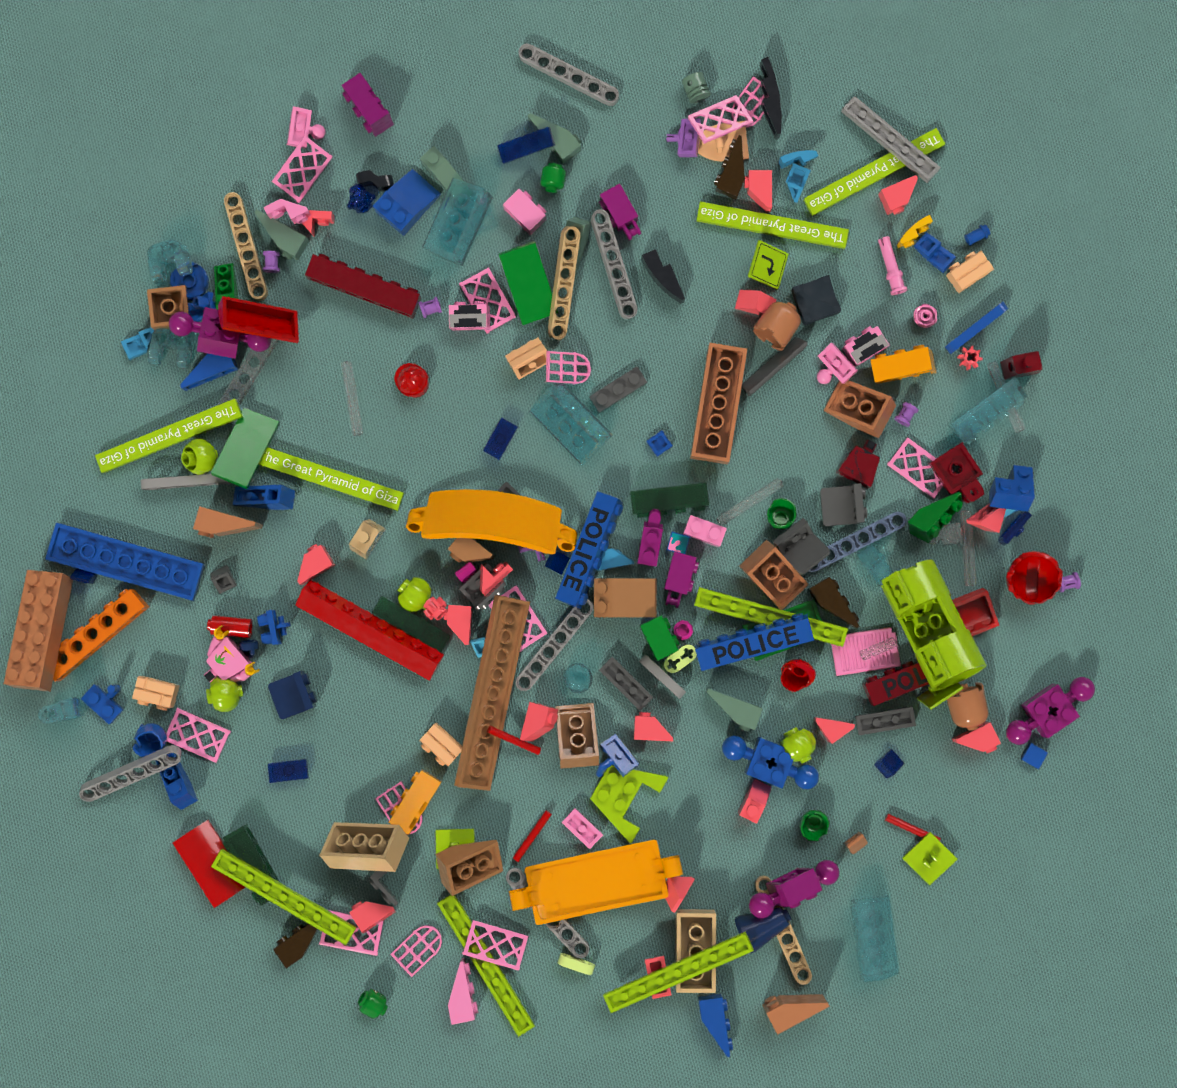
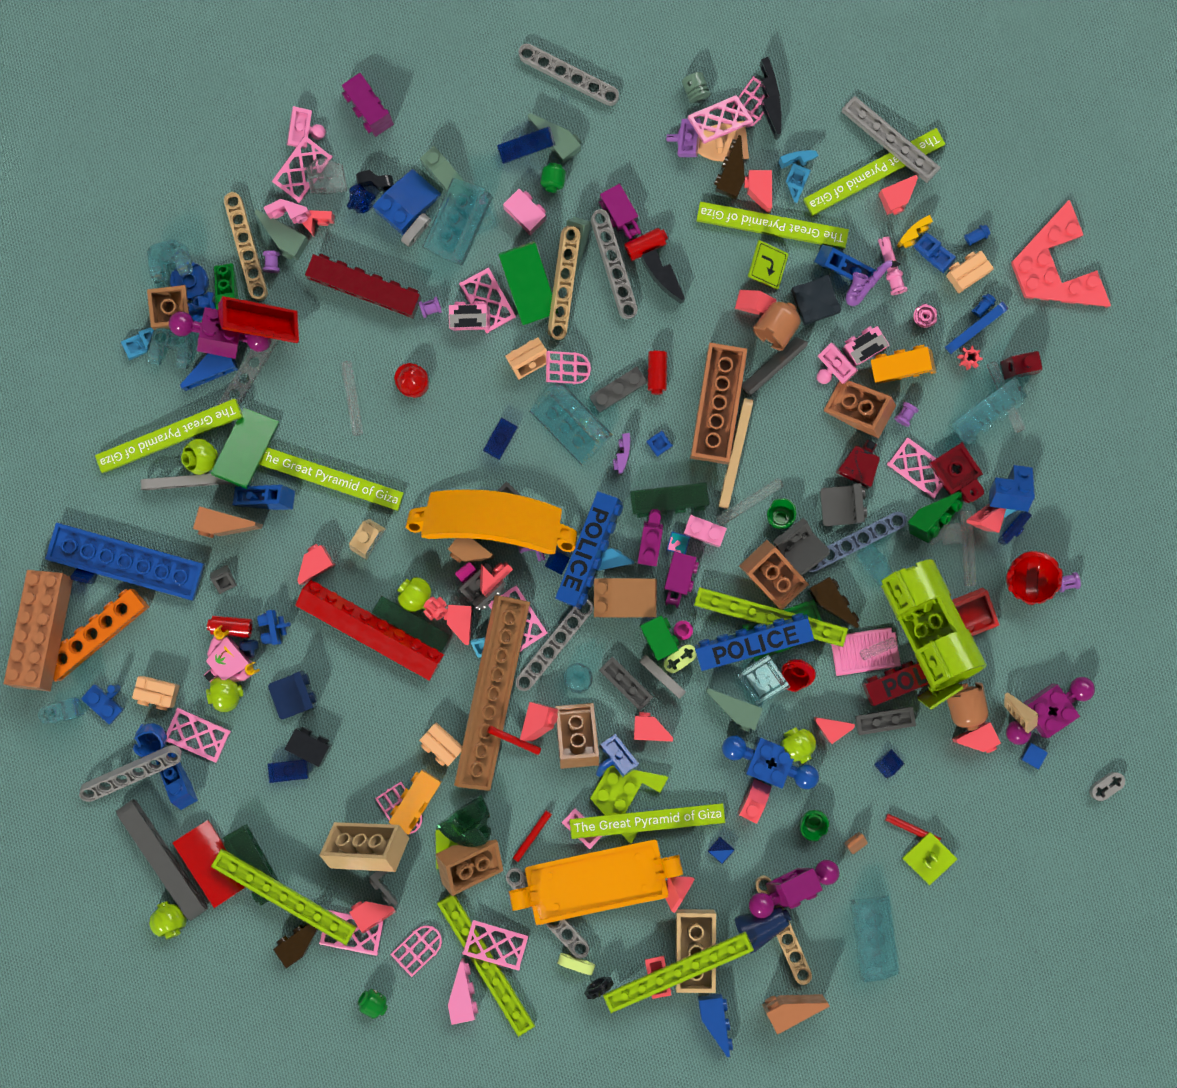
none -> dark grey beam [116,799,208,921]
none -> lime plant [149,901,187,940]
none -> black brick [284,726,332,767]
none -> clear slope [306,158,347,195]
none -> light grey beam [401,213,431,247]
none -> clear green brick [437,796,491,847]
none -> lime tile [569,803,725,839]
none -> black gear [584,977,614,999]
none -> medium lavender slope [613,433,630,475]
none -> red brick [624,227,668,261]
none -> red brick [648,351,667,395]
none -> tile [707,836,735,864]
none -> tan beam [718,398,753,509]
none -> clear light blue tile [737,655,790,707]
none -> blue slope [814,245,876,281]
none -> medium lavender piece [845,260,900,306]
none -> blue pin [972,293,996,318]
none -> tan slope [1004,693,1038,733]
none -> coral wing [1011,200,1111,308]
none -> light grey beam [1089,772,1125,801]

